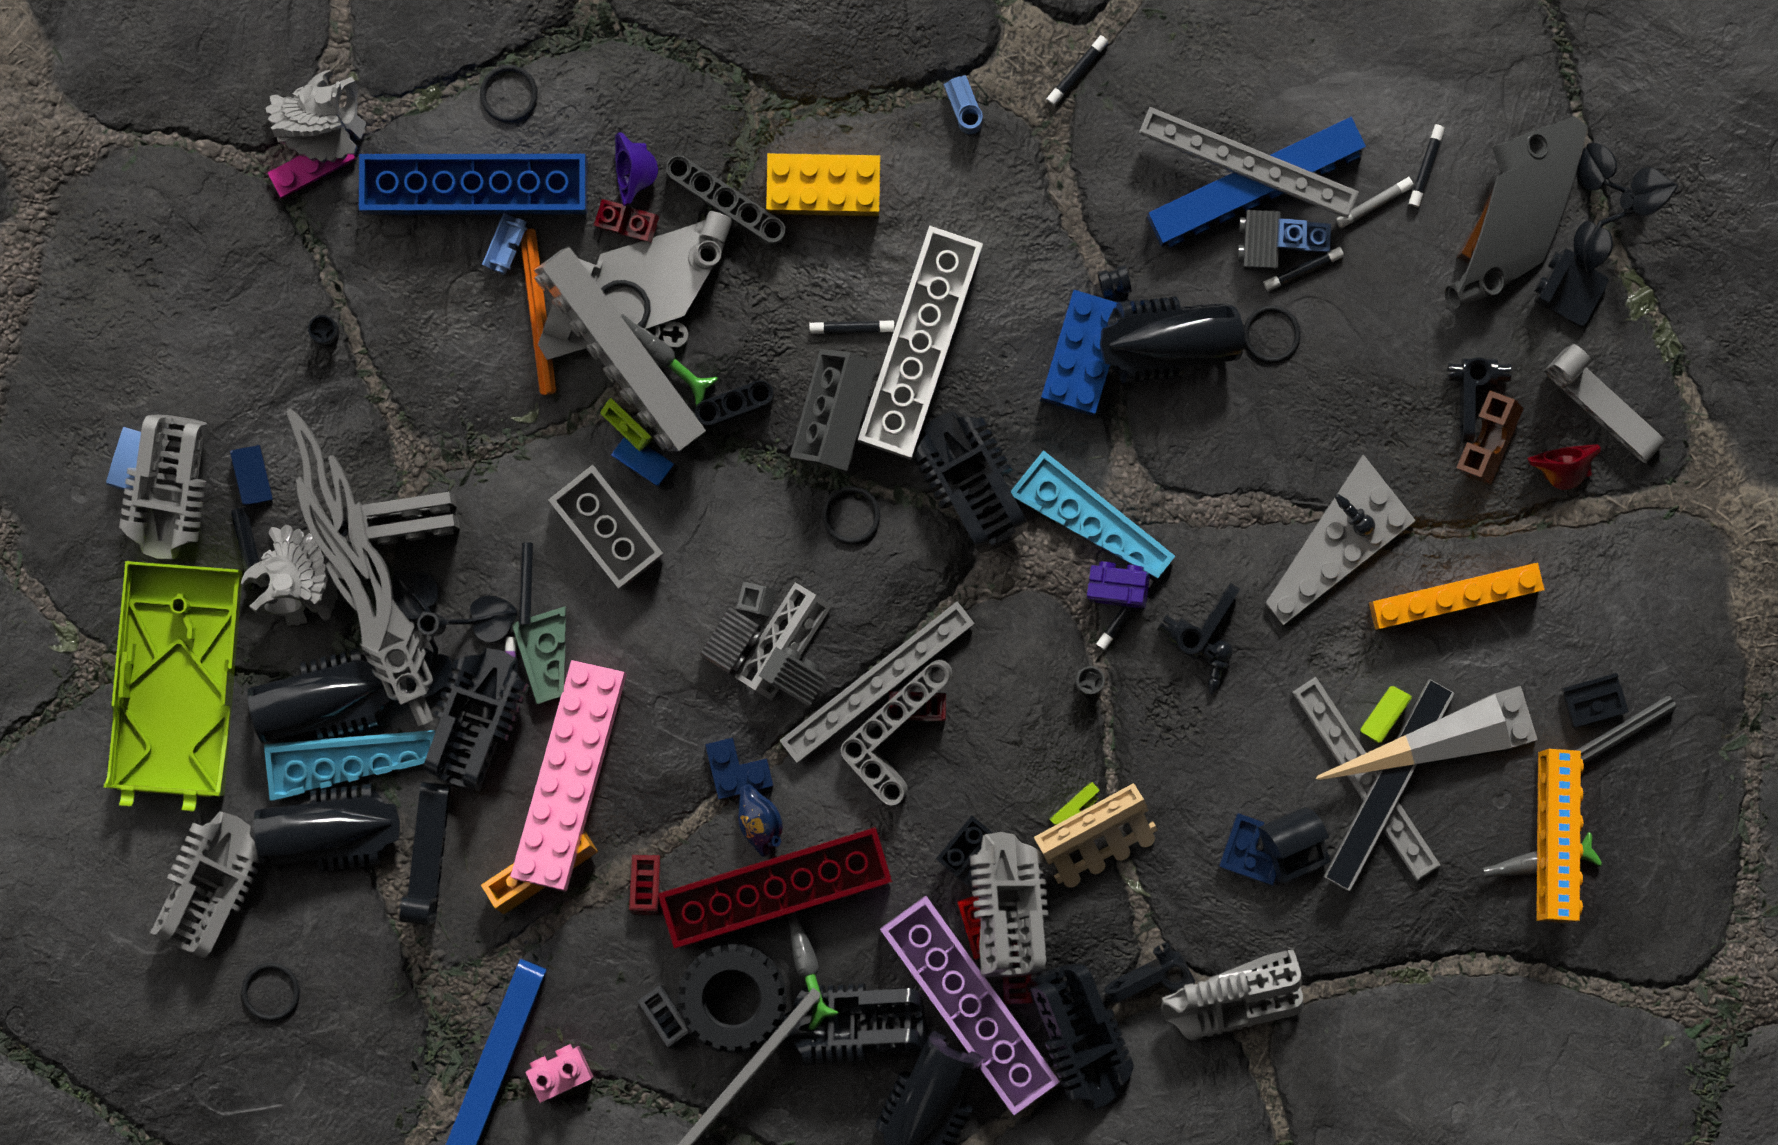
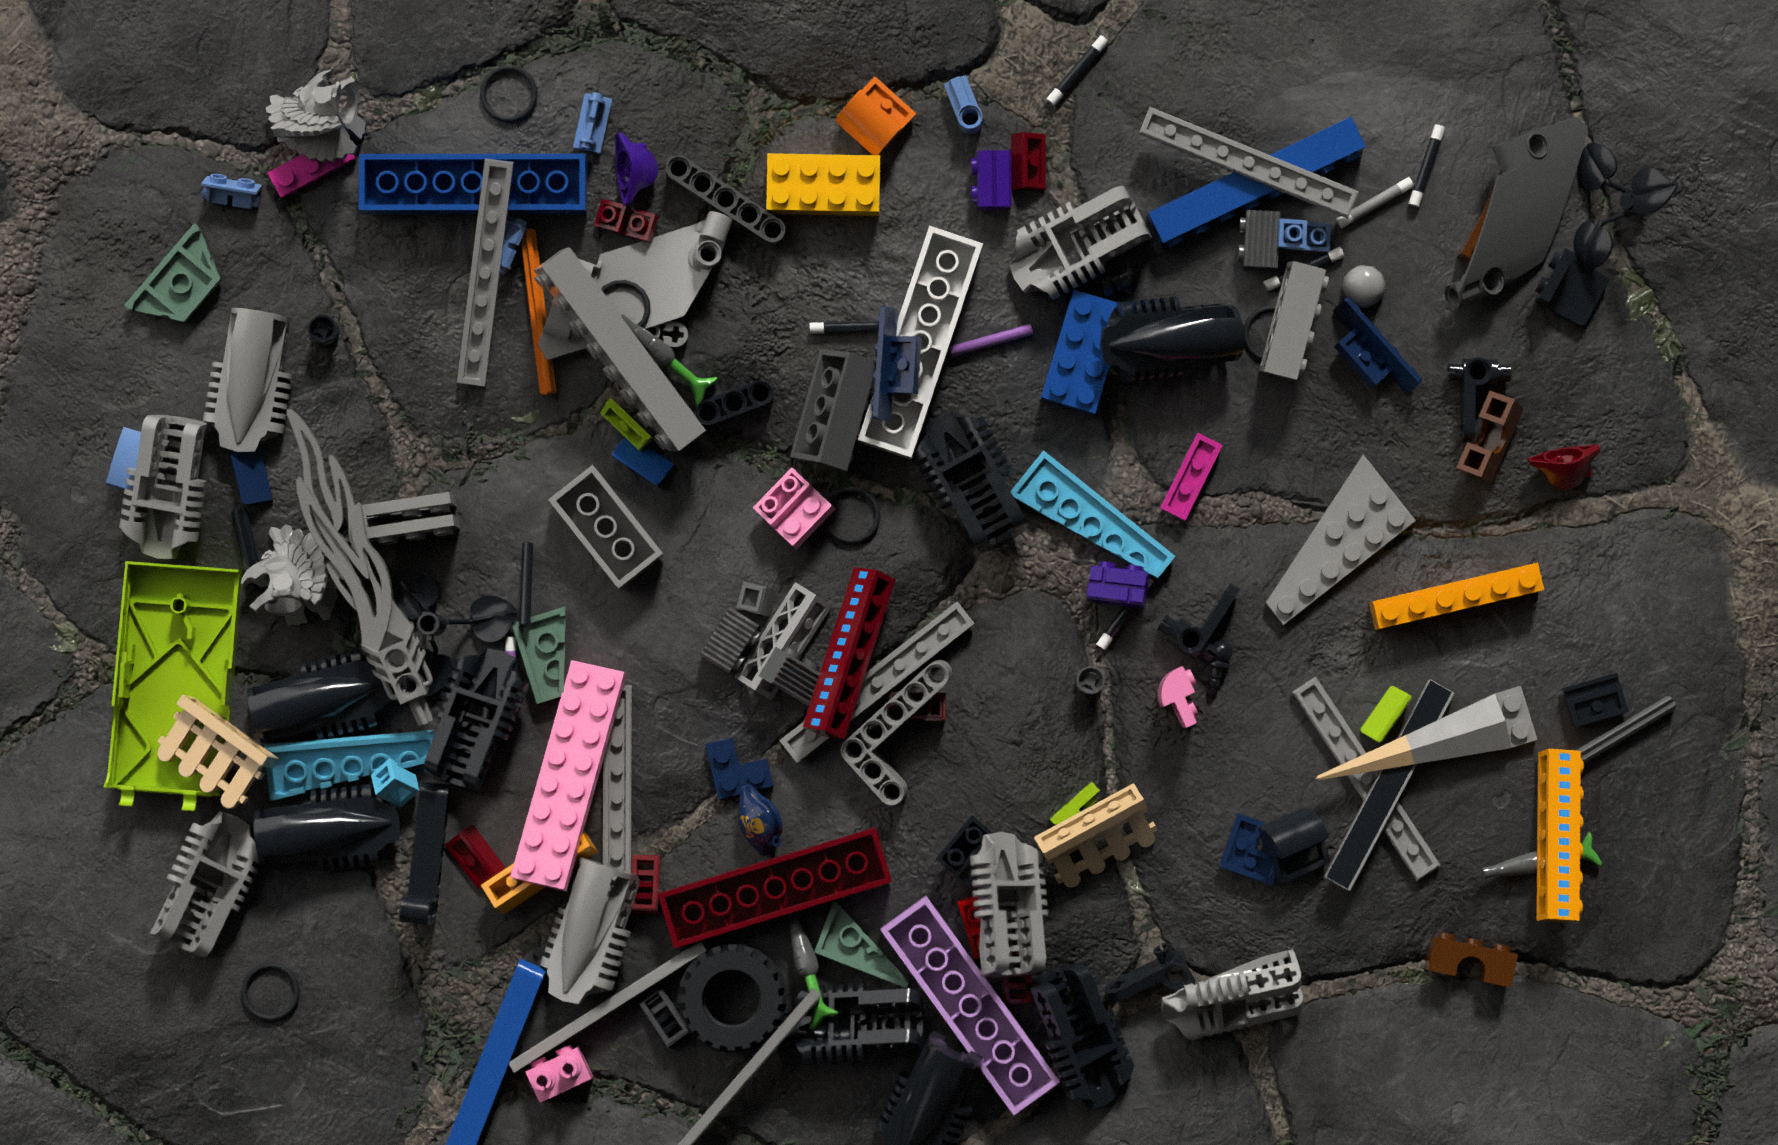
black bar [1335,494,1376,537] -> none
light grey beam [1544,344,1665,463] -> none
none -> sand green wing [124,223,222,323]
none -> tan fence [157,694,279,809]
none -> medium blue hinge [201,174,262,209]
none -> light grey connector [203,308,293,452]
none -> medium azure brick [371,758,420,808]
none -> dark red slope [445,825,506,890]
none -> light grey plate [457,158,514,386]
none -> light grey tile [509,940,708,1072]
none -> light grey connector [540,857,639,1004]
none -> medium blue hinge [573,92,612,154]
none -> light grey tile [603,685,632,911]
none -> bright pink brick [753,468,835,549]
none -> dark red brick [802,567,896,739]
none -> sand green wing [814,901,909,988]
none -> orange brick [835,77,917,155]
none -> dark blue bracket [871,306,922,422]
none -> medium lavender bar [949,324,1033,357]
none -> dark purple brick [971,150,1012,210]
none -> light grey connector [1009,186,1152,300]
none -> dark red slope [1011,132,1046,190]
none -> bright pink brick [1157,666,1198,728]
none -> dark pink plate [1159,433,1223,521]
none -> light grey brick [1259,261,1329,380]
none -> dark blue bracket [1333,297,1422,394]
none -> light grey hair [1342,265,1386,308]
none -> reddish brown arch [1424,932,1518,988]

